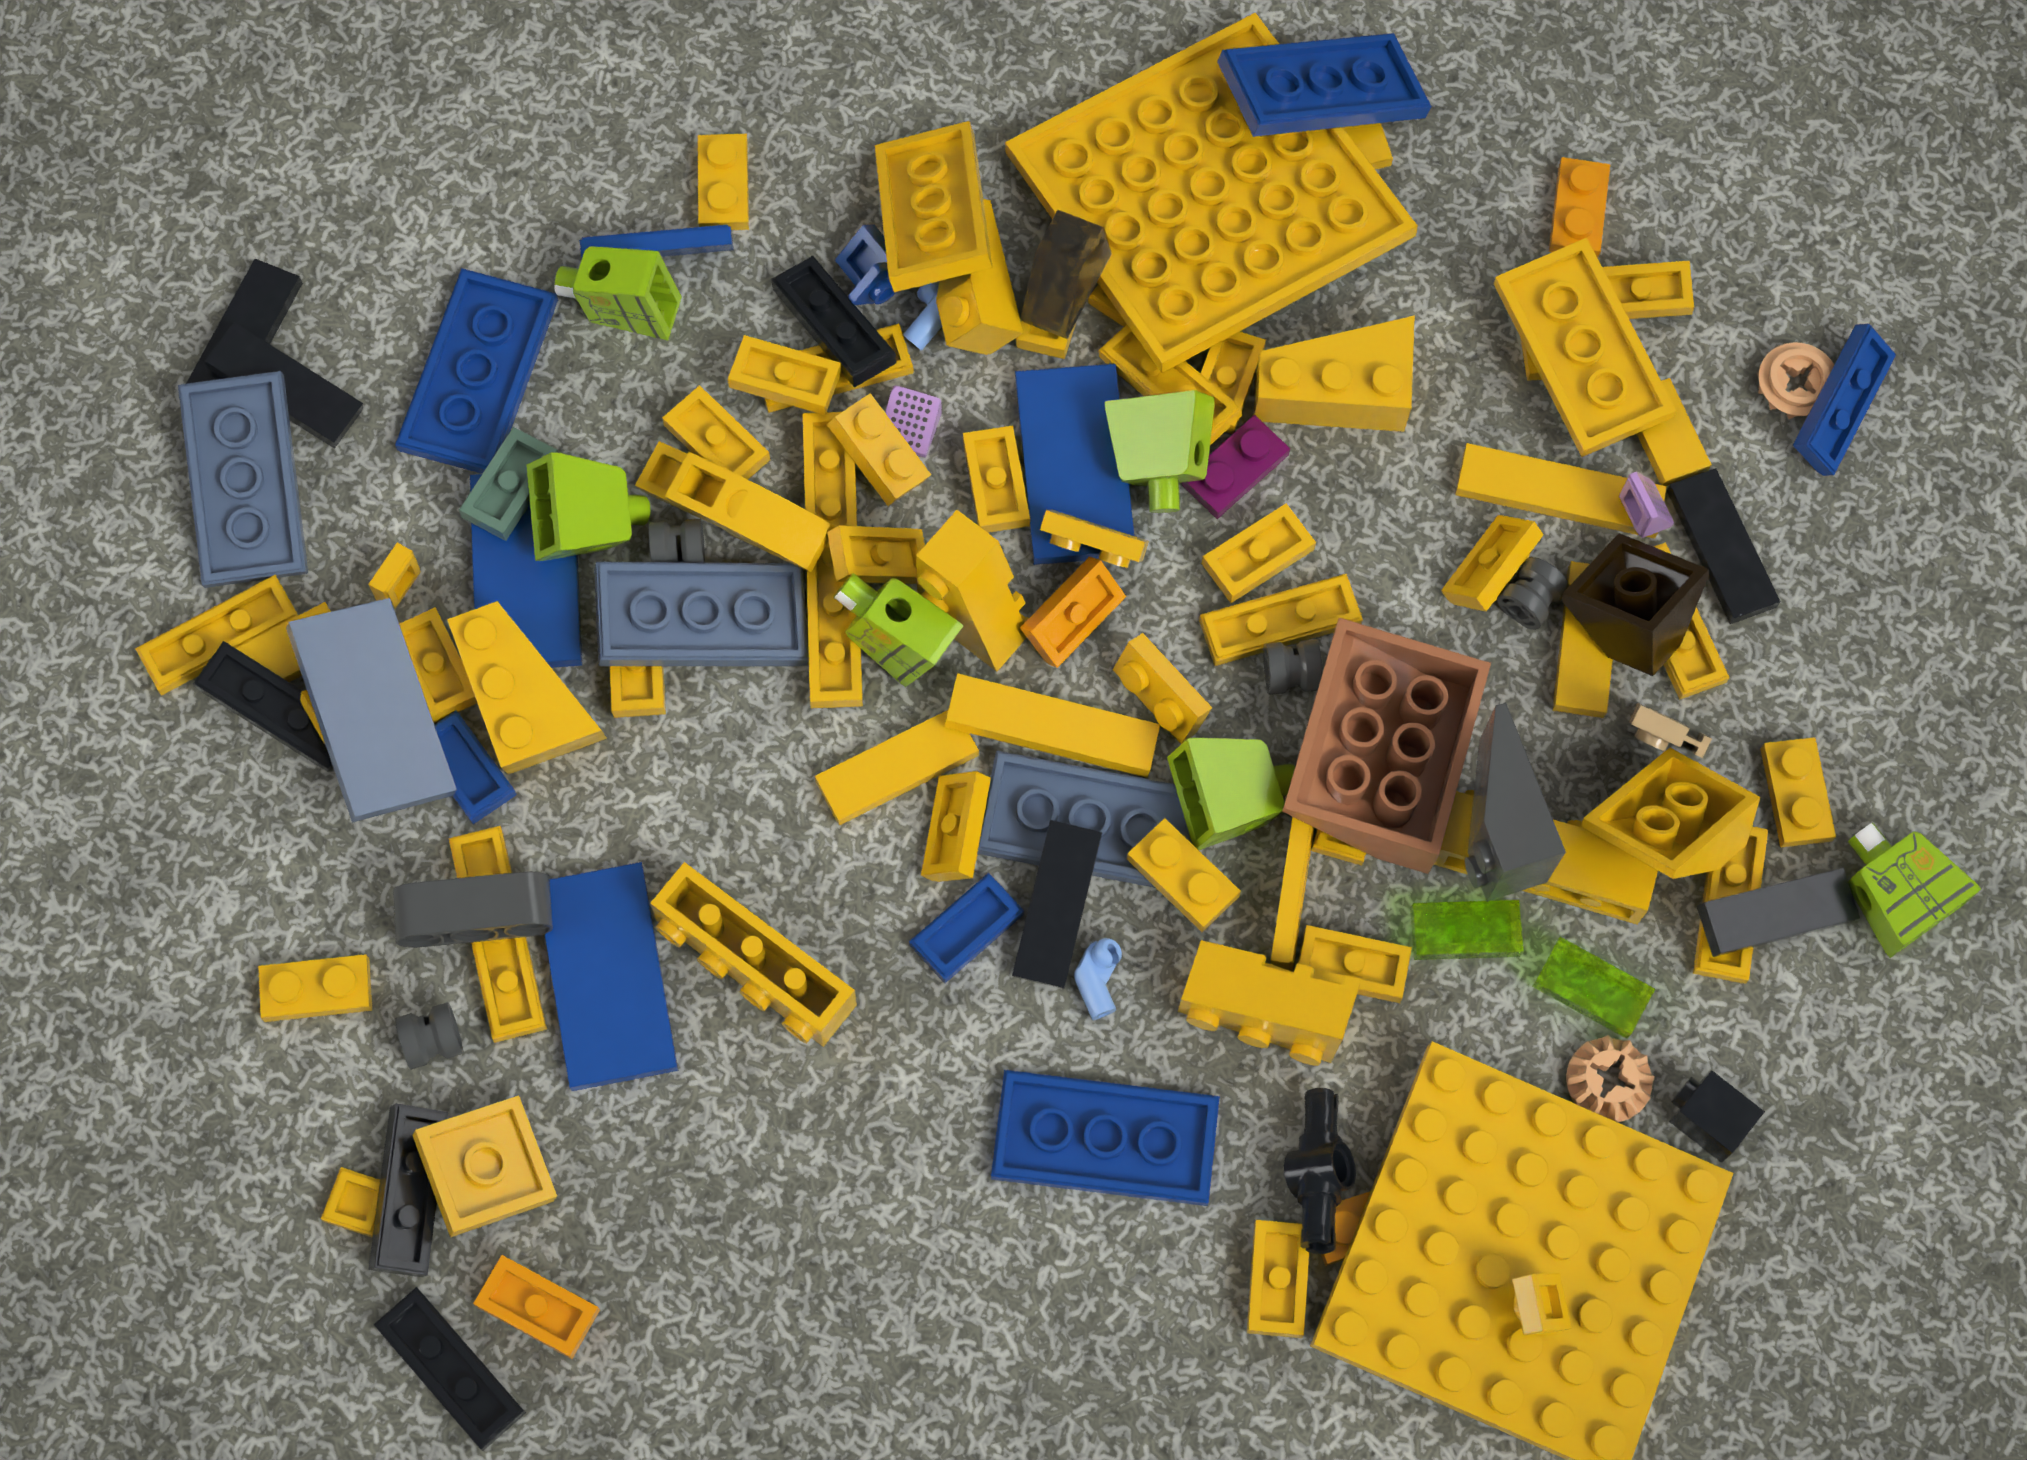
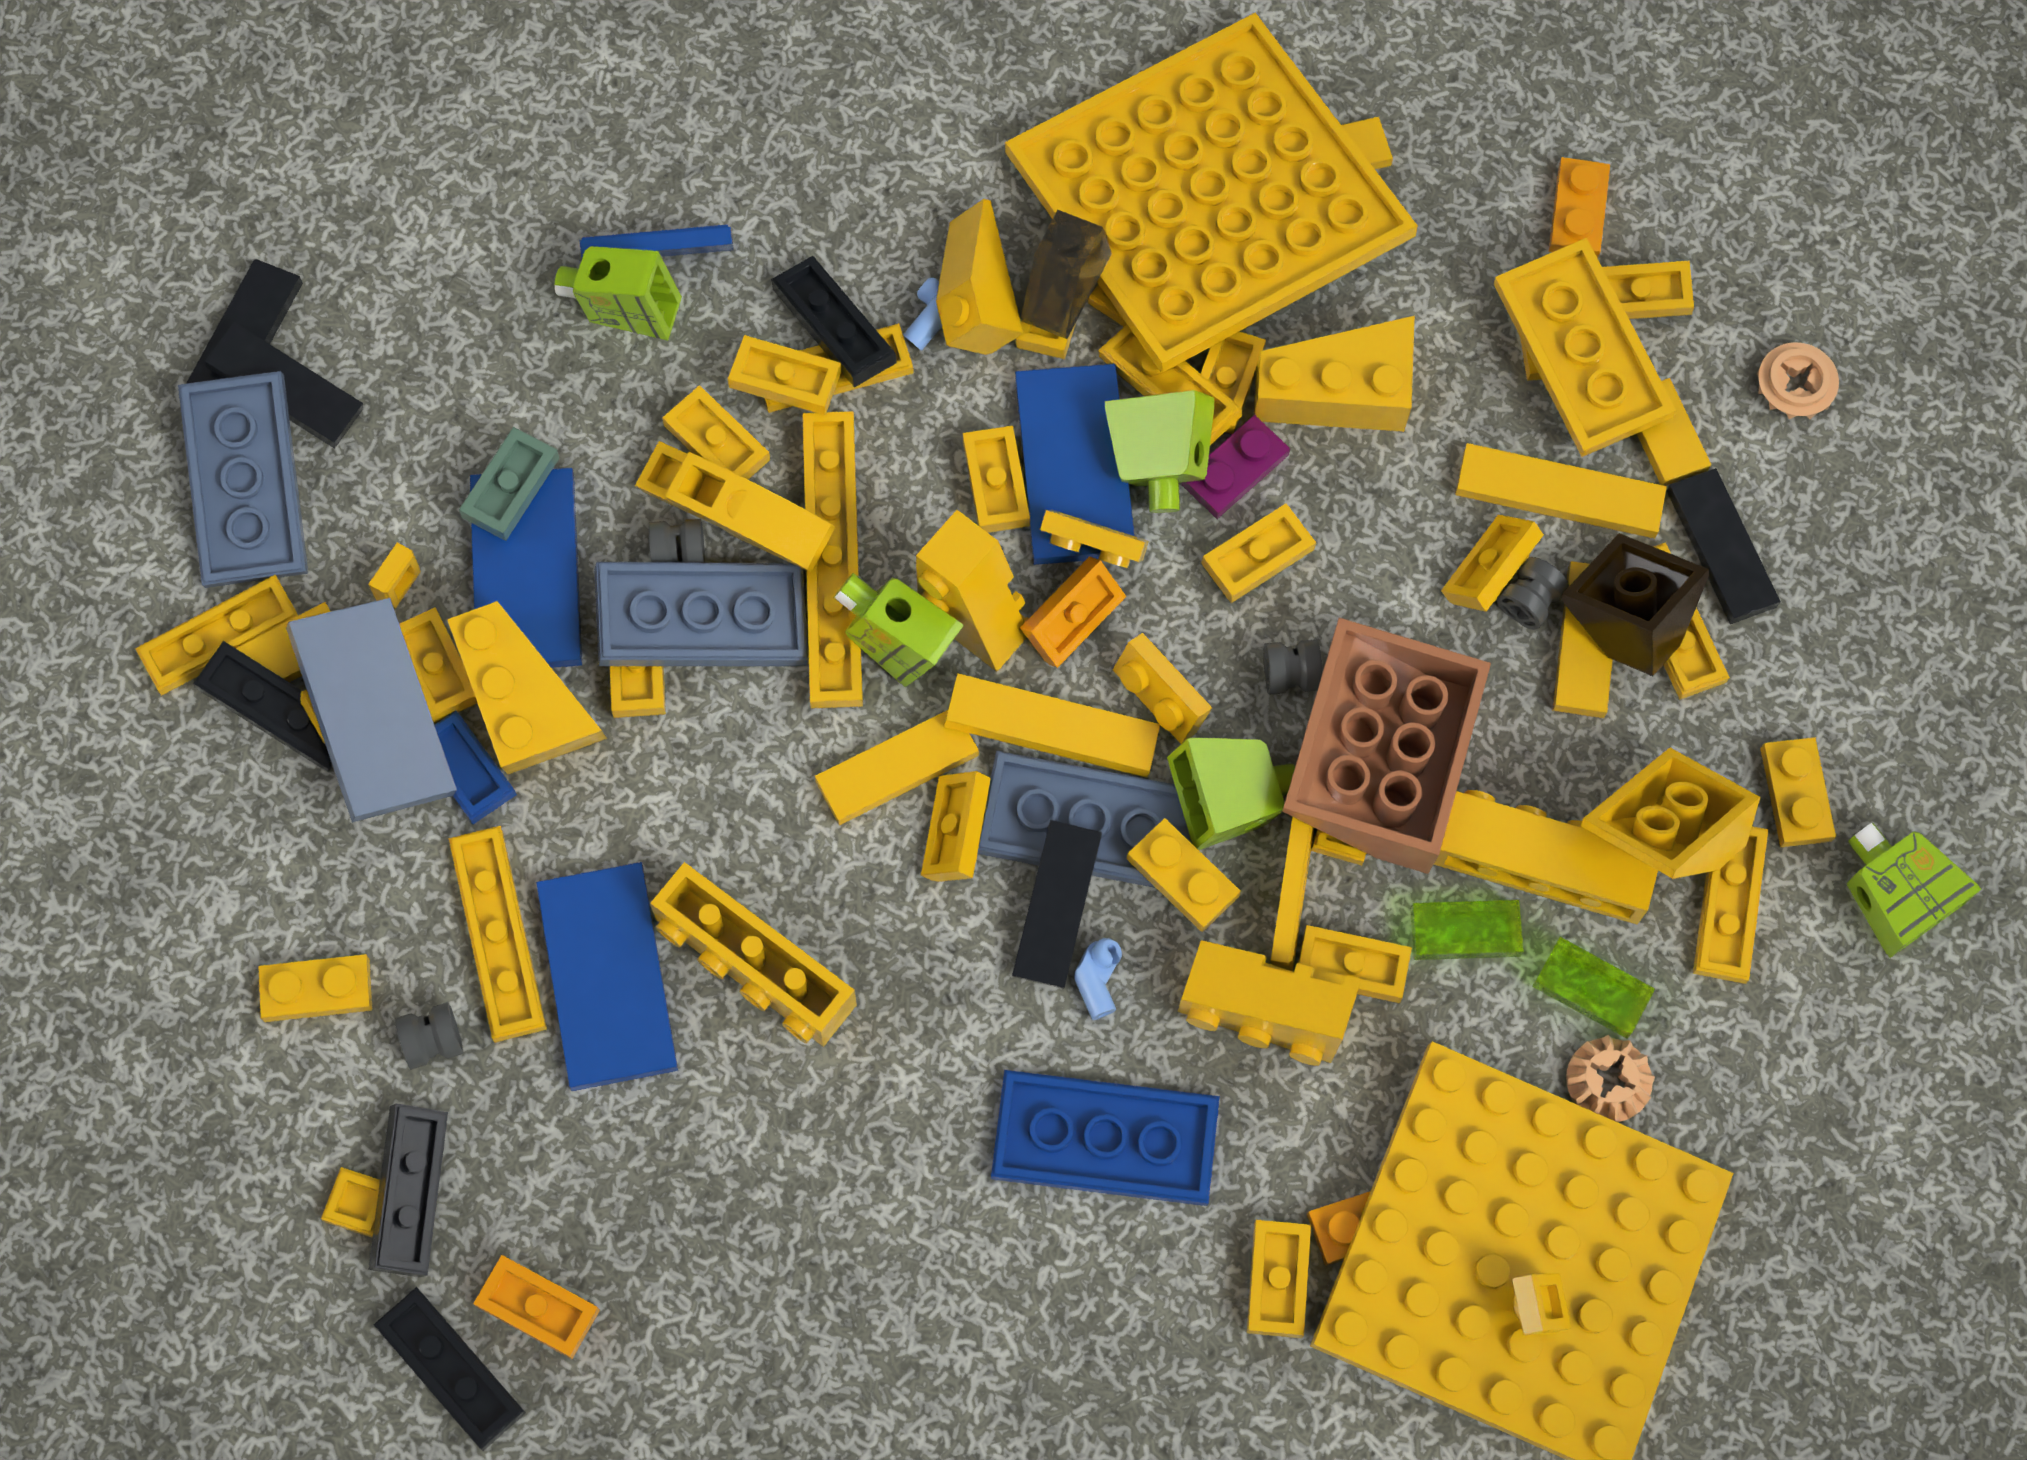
dark grey beam [393,871,553,948] -> none
blue tile [395,268,558,474] -> none
yellow plate [412,1095,557,1238] -> none
lime torso [526,452,651,561] -> none
yellow plate [698,134,749,230] -> none
yellow plate [827,393,931,506] -> none
yellow plate [827,525,925,584] -> none
blue bracket [835,224,896,305] -> none
yellow plate [875,121,993,292] -> none
lavender slope [885,385,942,458] -> none
blue tile [909,873,1024,983] -> none
yellow tile [1199,574,1363,666] -> none
blue tile [1217,33,1432,137] -> none
black pin [1284,1088,1356,1254] -> none
dark grey slope [1465,702,1566,902] -> none
lavender slope [1619,472,1674,538] -> none
tan plate [1629,703,1712,758] -> none
black brick [1669,1070,1765,1163] -> none
black tile [1696,868,1860,957] -> none
blue tile [1793,324,1896,476] -> none

